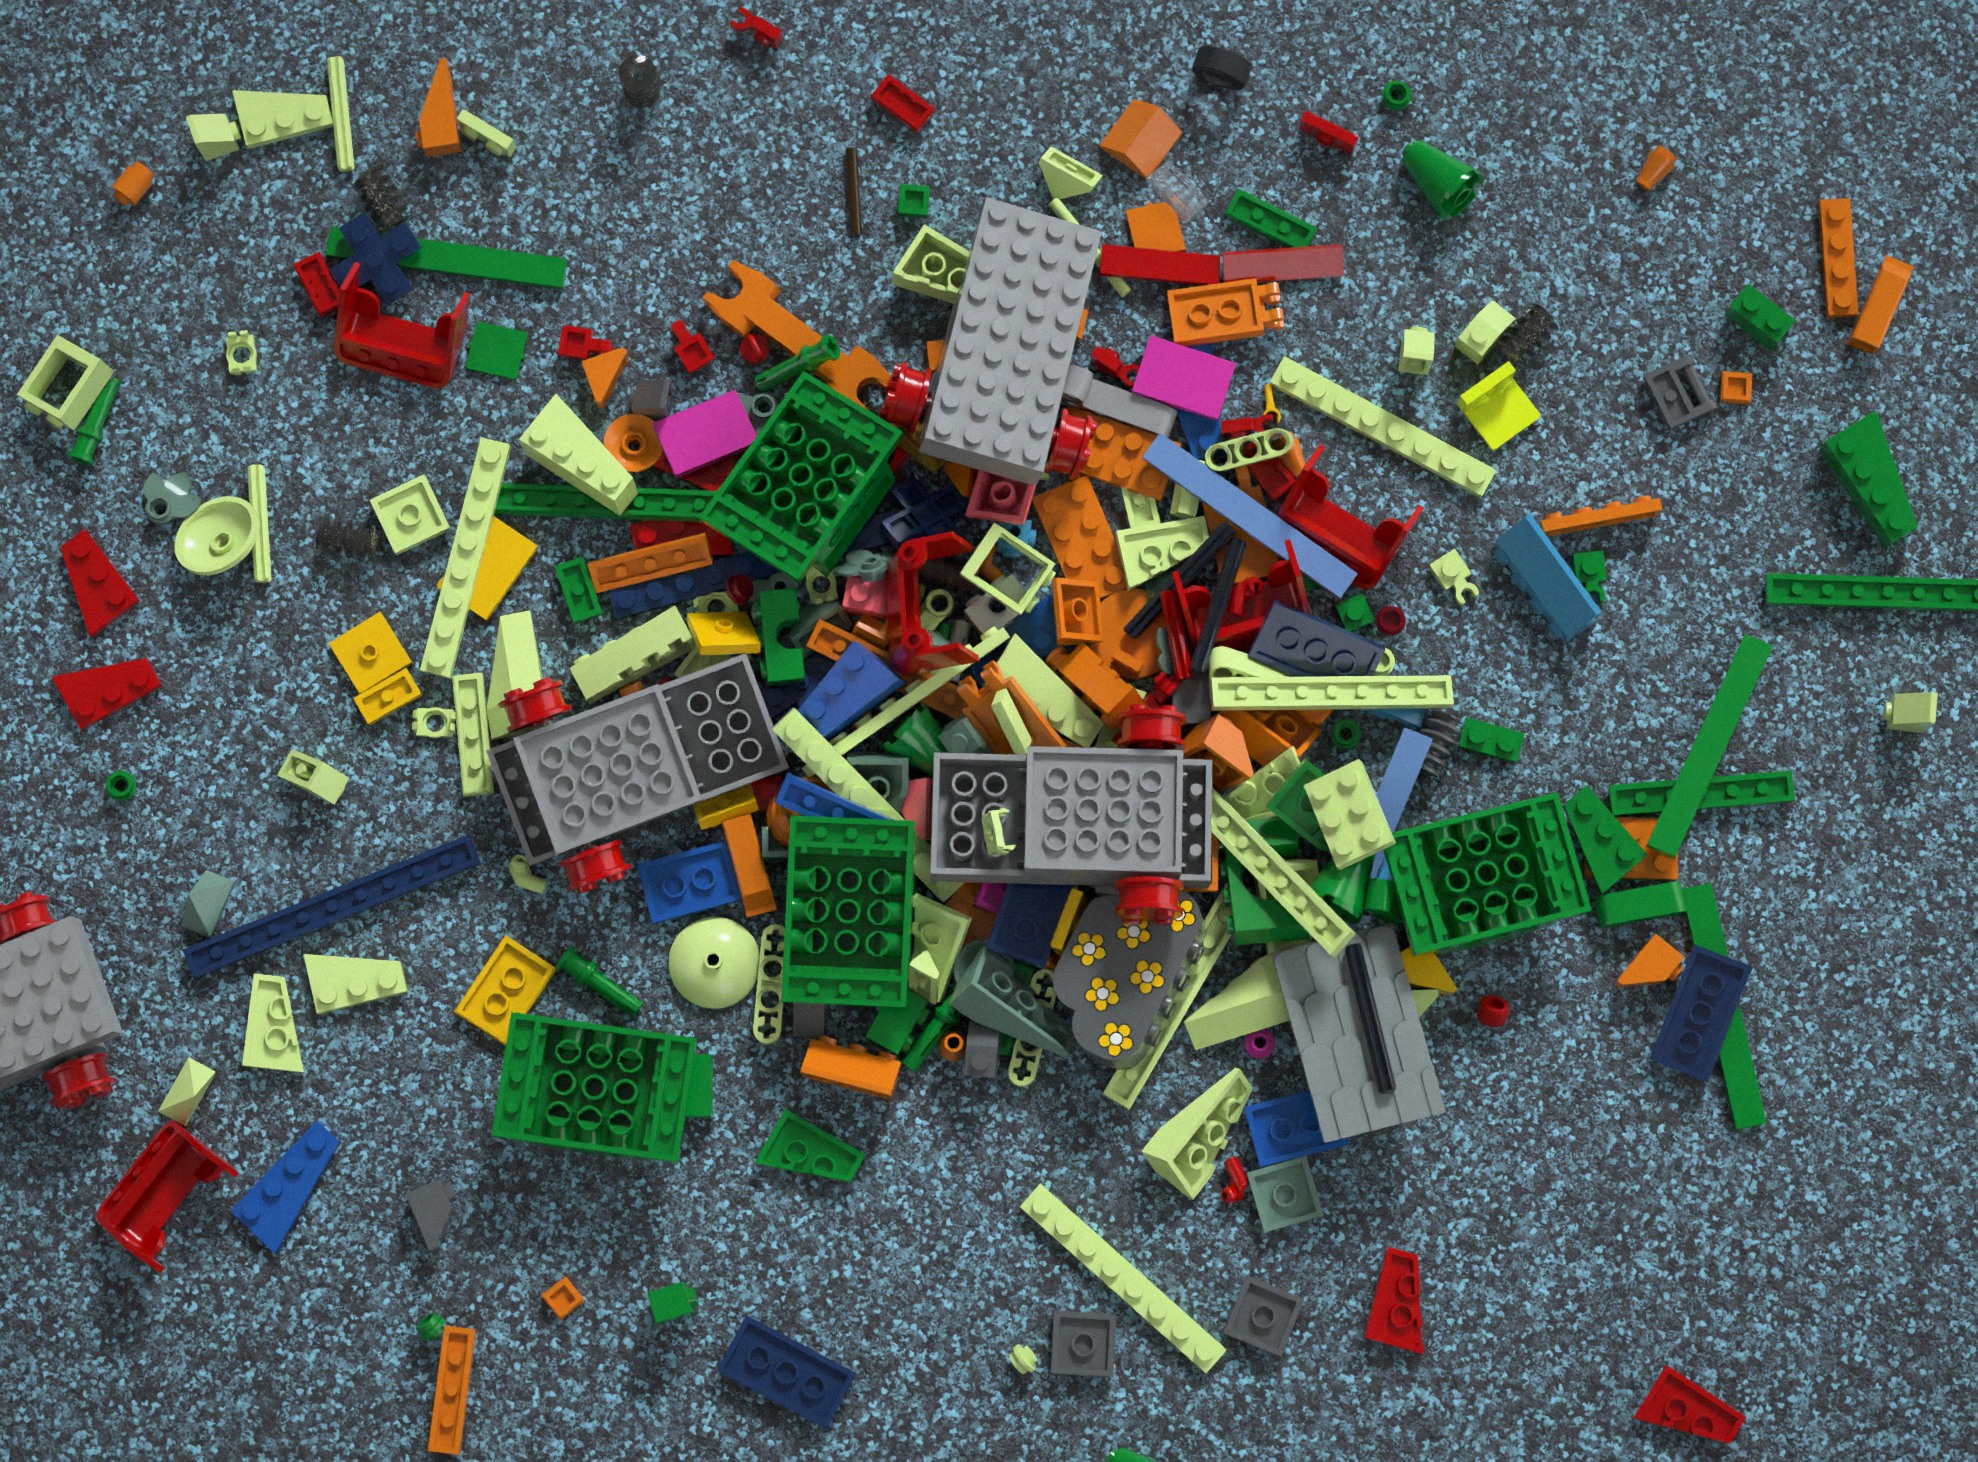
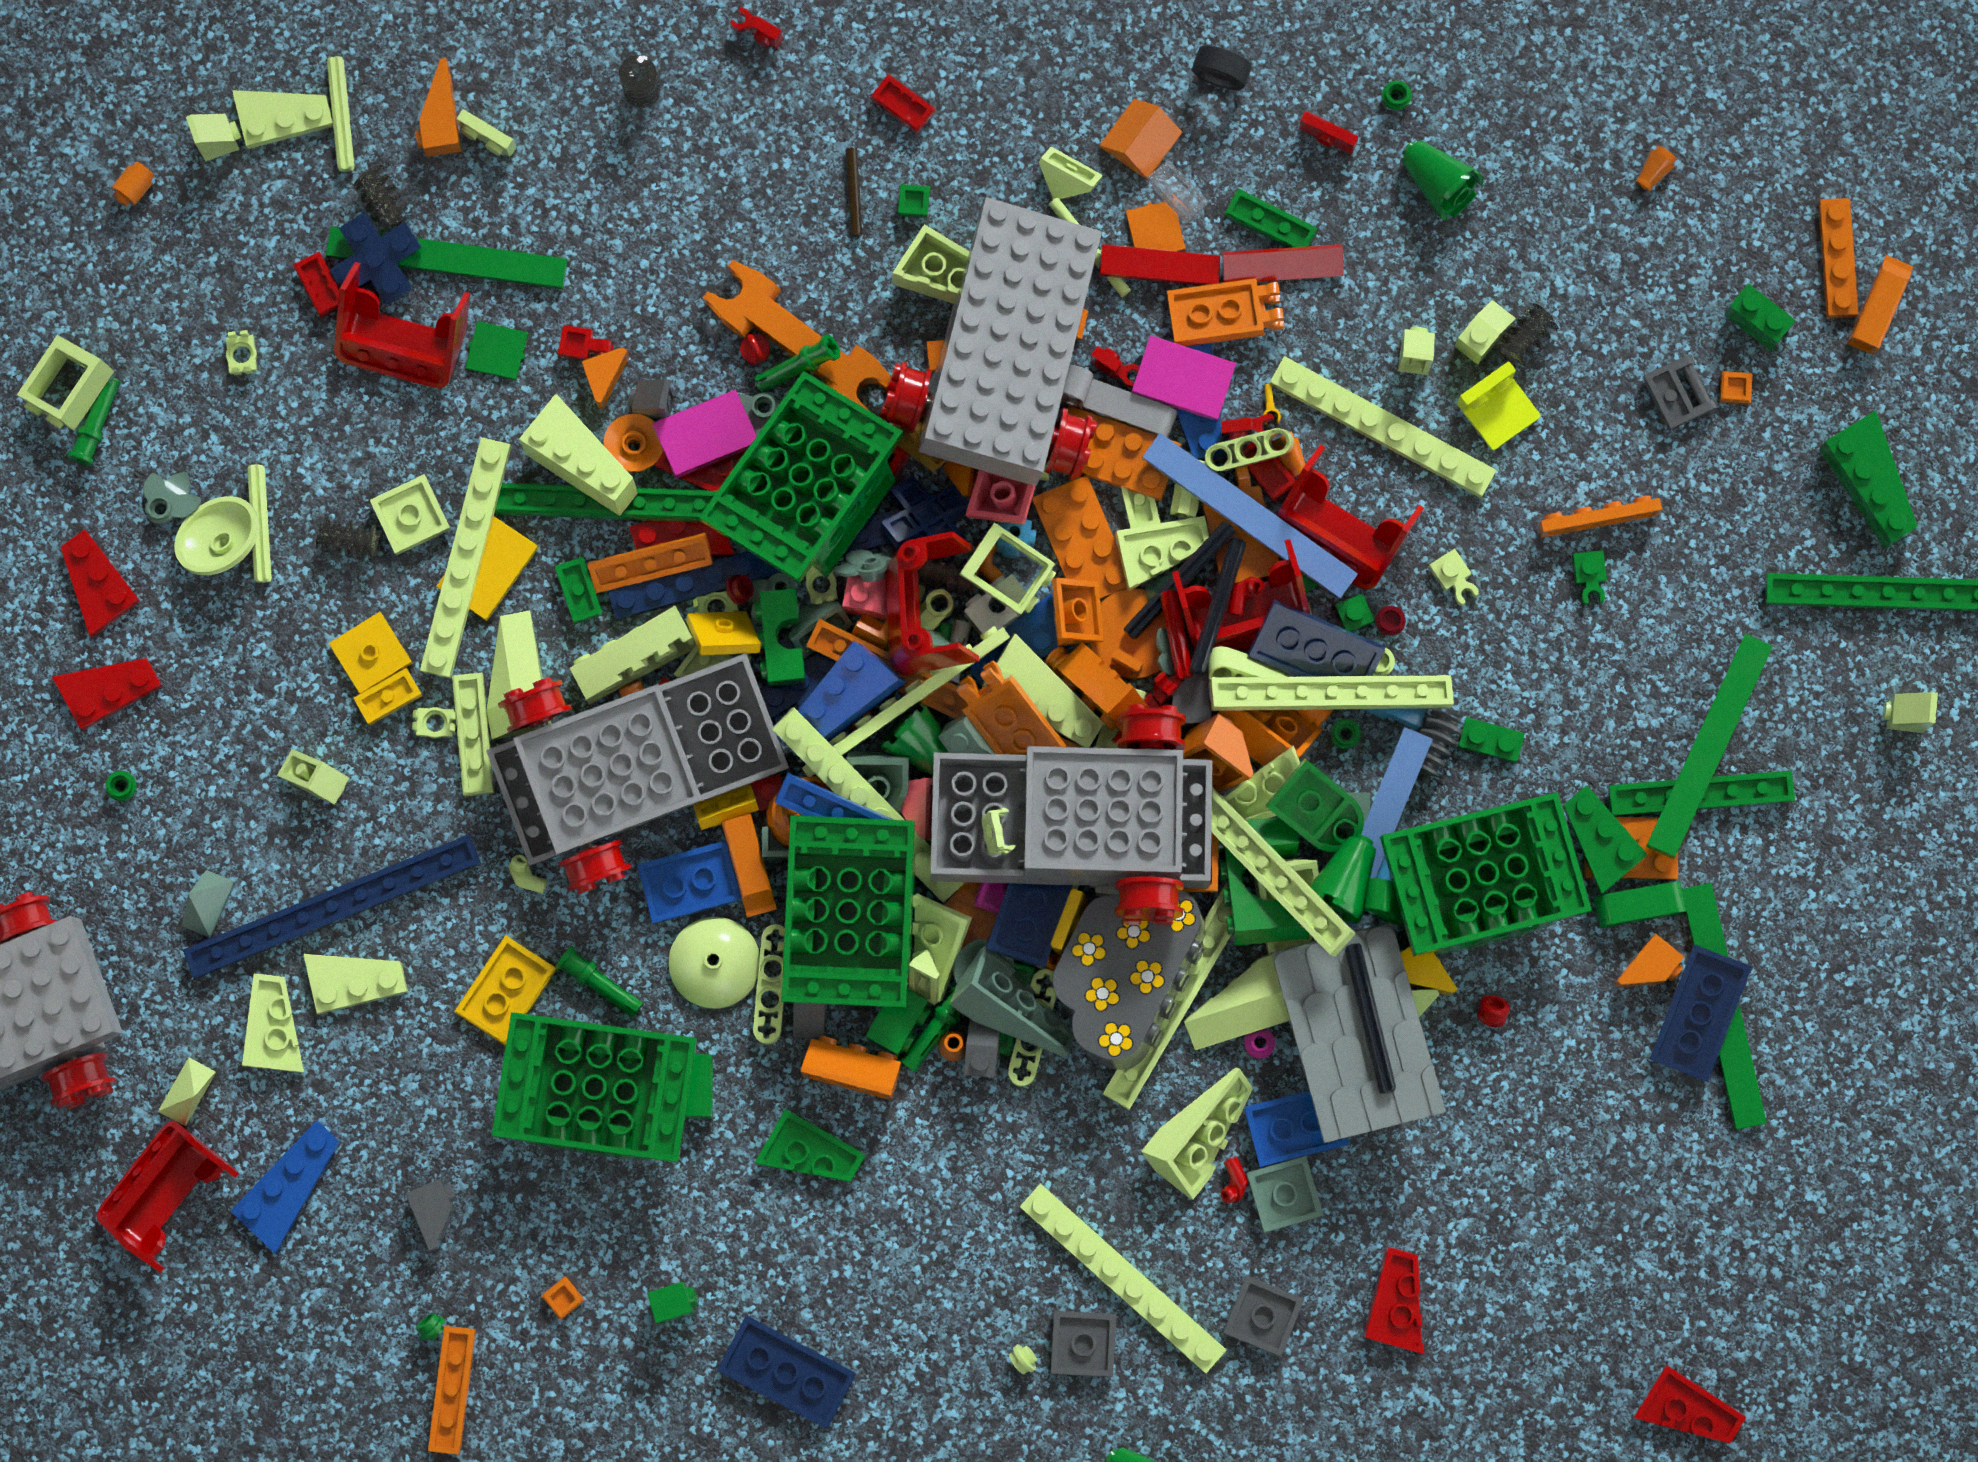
red plate [671,319,715,375] -> none
yellowish green tile [991,688,1032,755] -> none
yellowish green plate [1303,759,1396,870] -> none
dark azure slope [1494,513,1601,644] -> none

